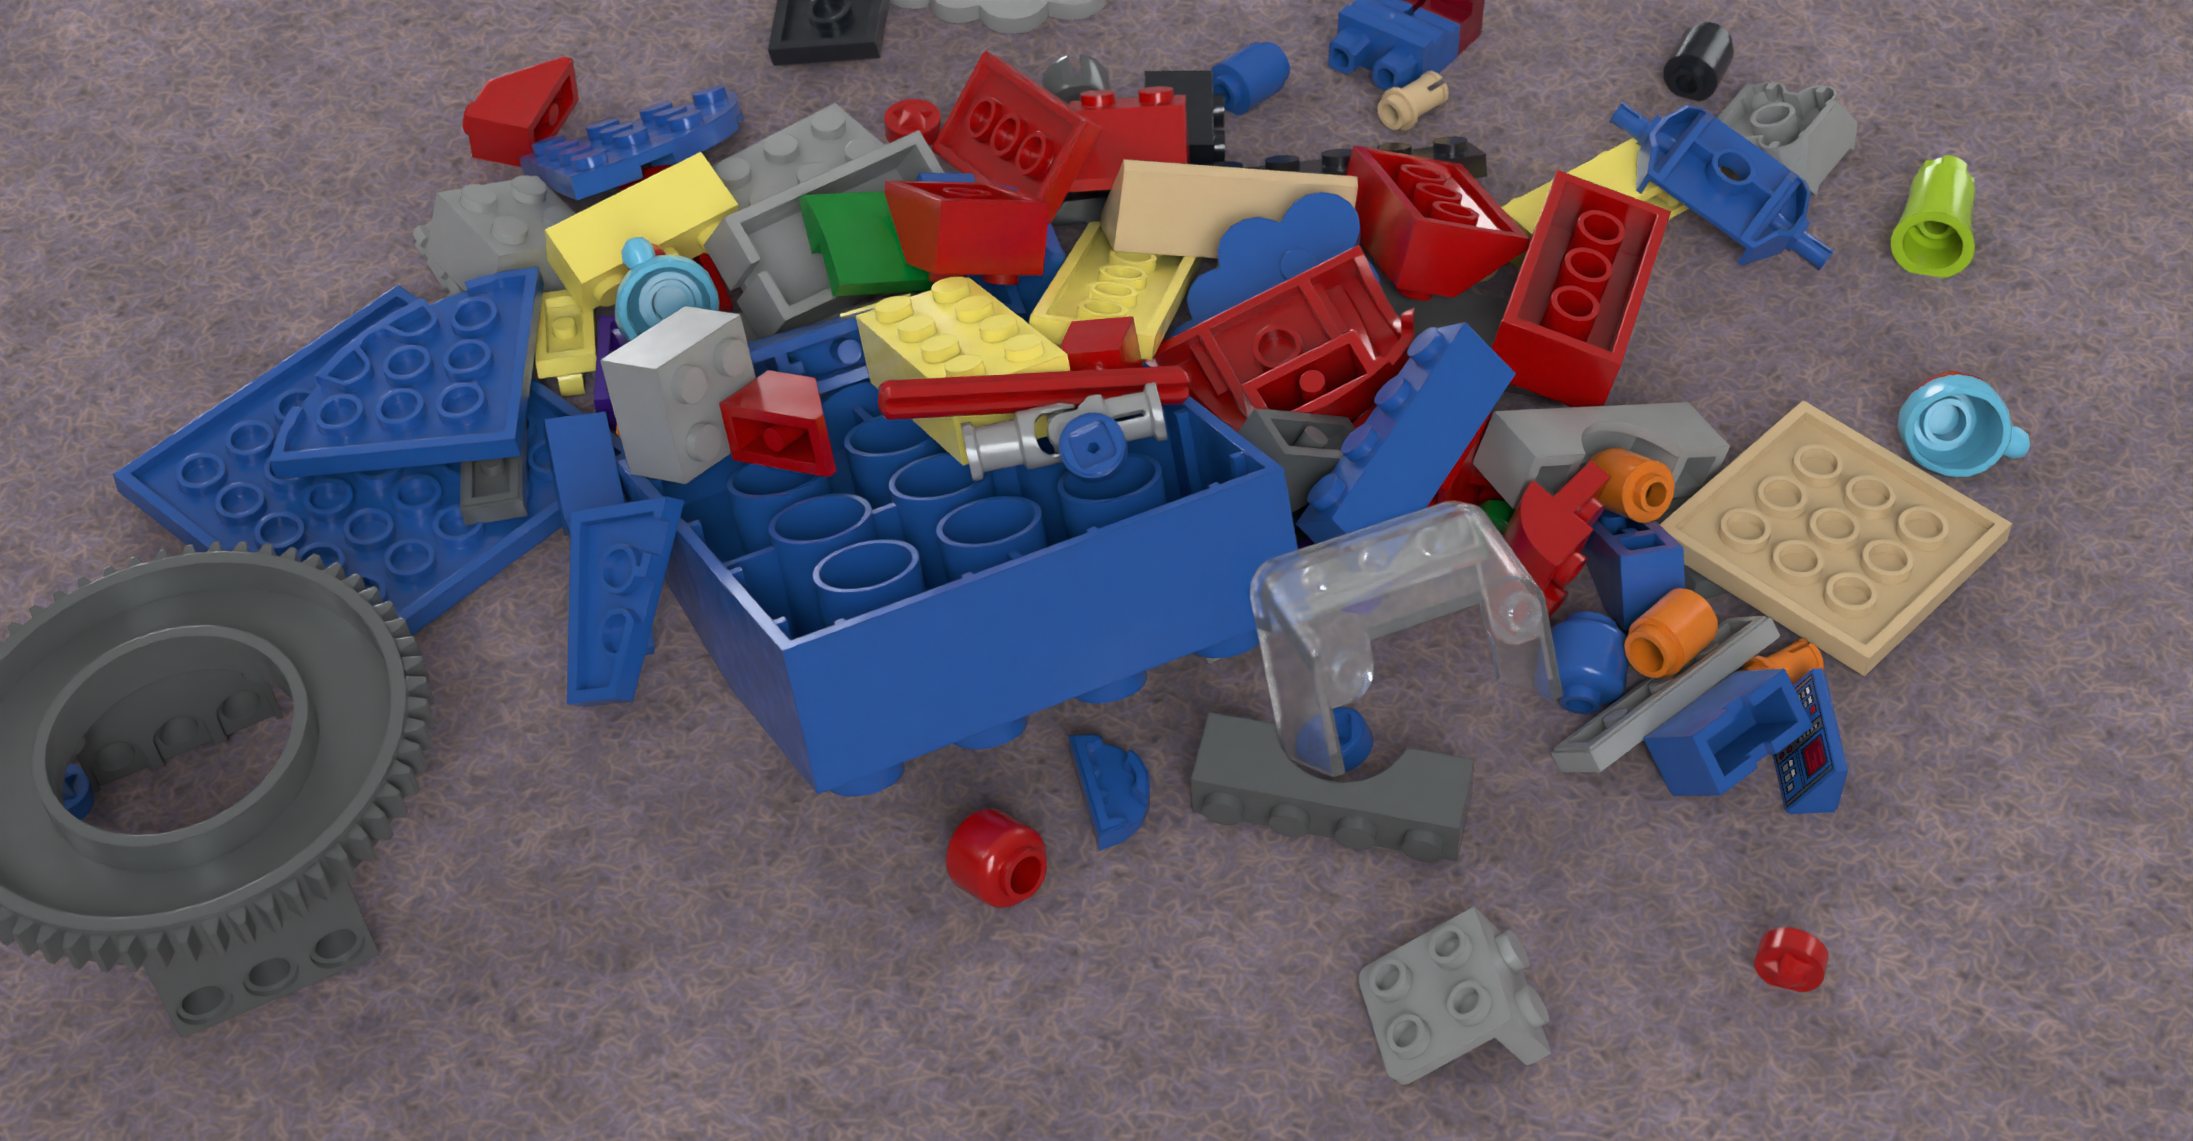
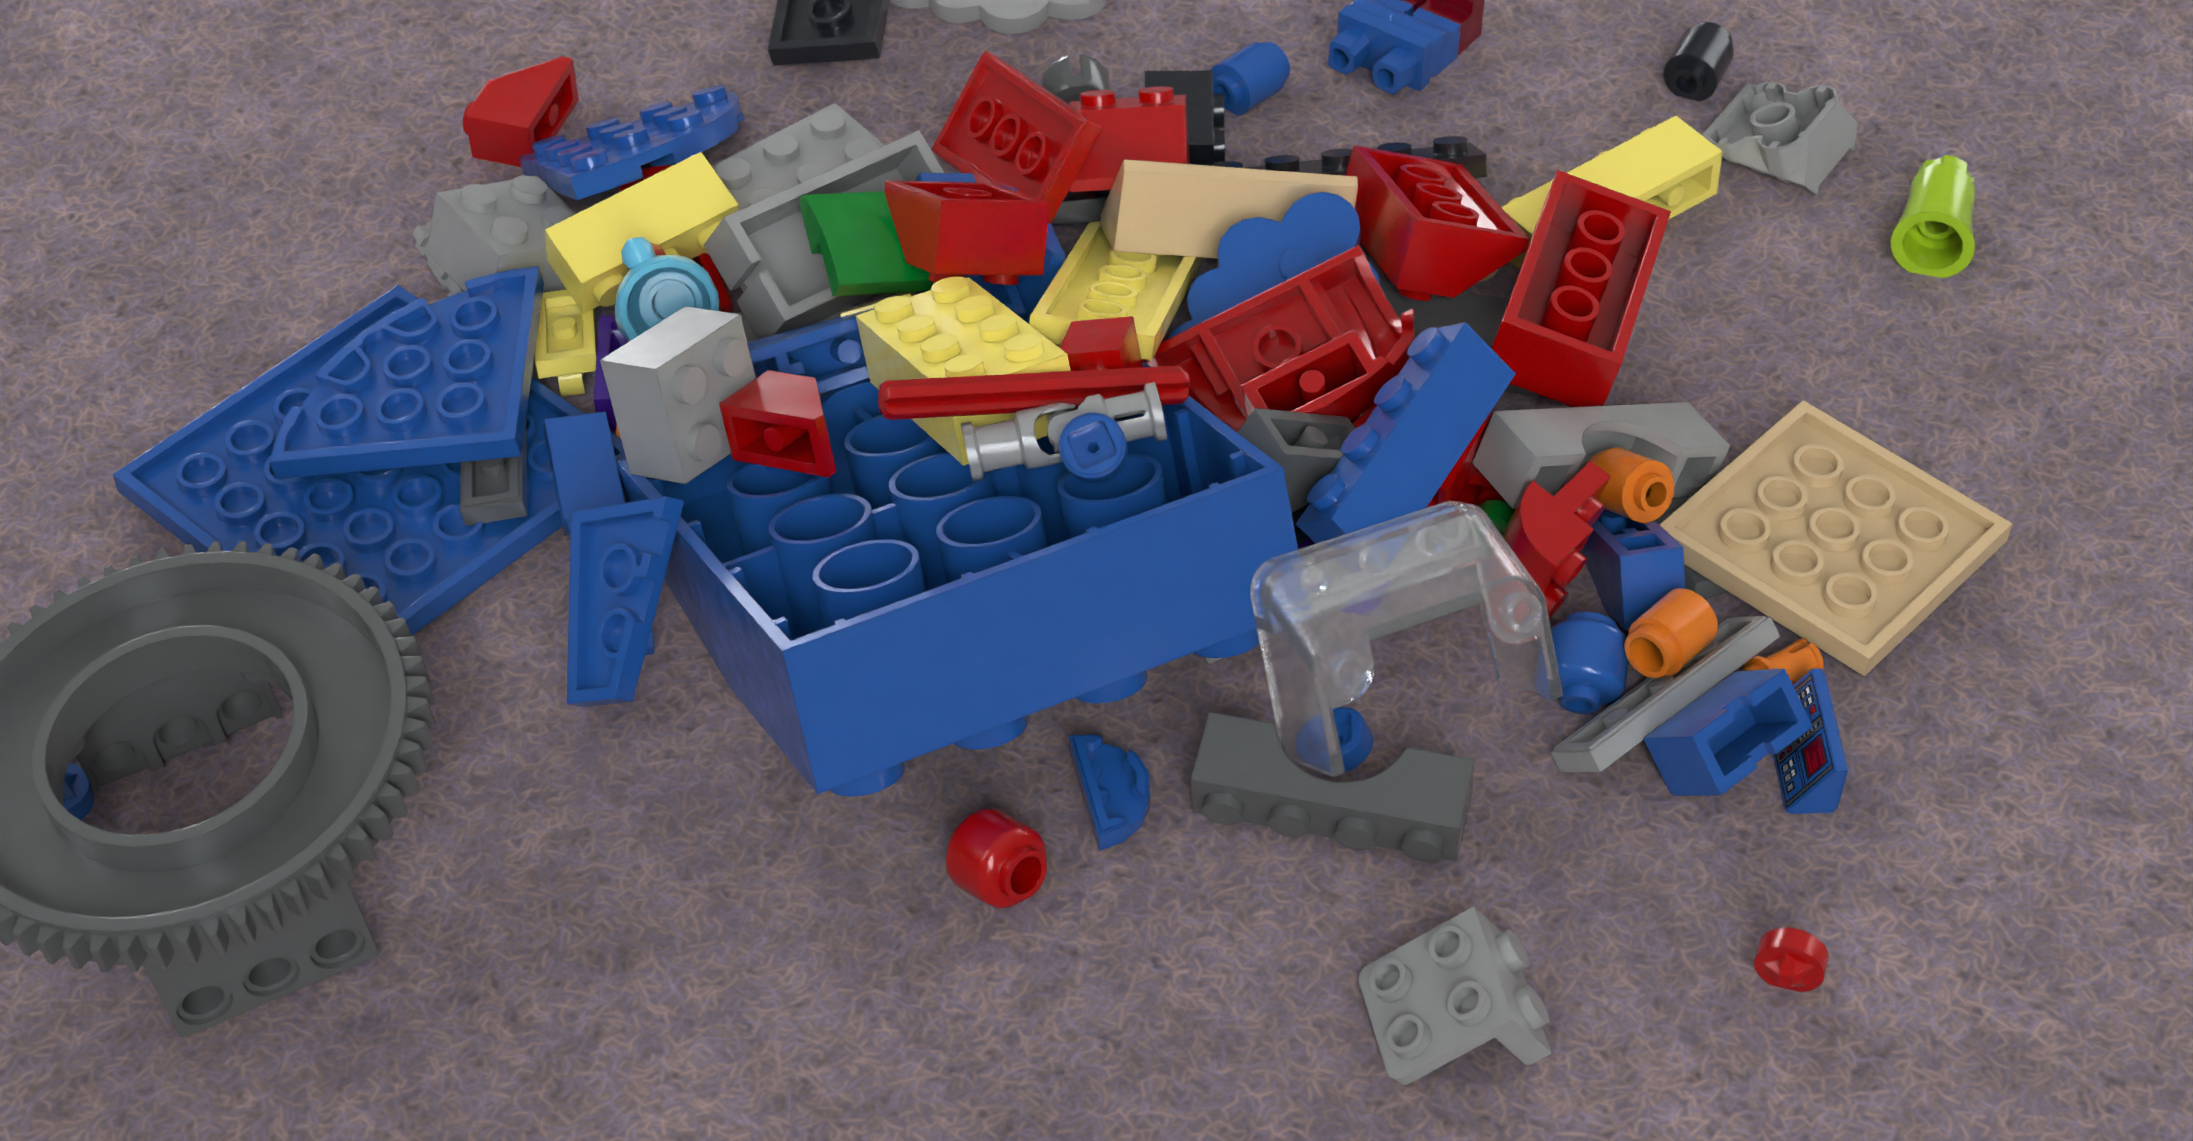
red tile [884,99,941,146] -> none
tan pin [1378,71,1449,131] -> none
blue plate [1609,101,1834,271] -> none
medium azure piece [1898,370,2030,478] -> none

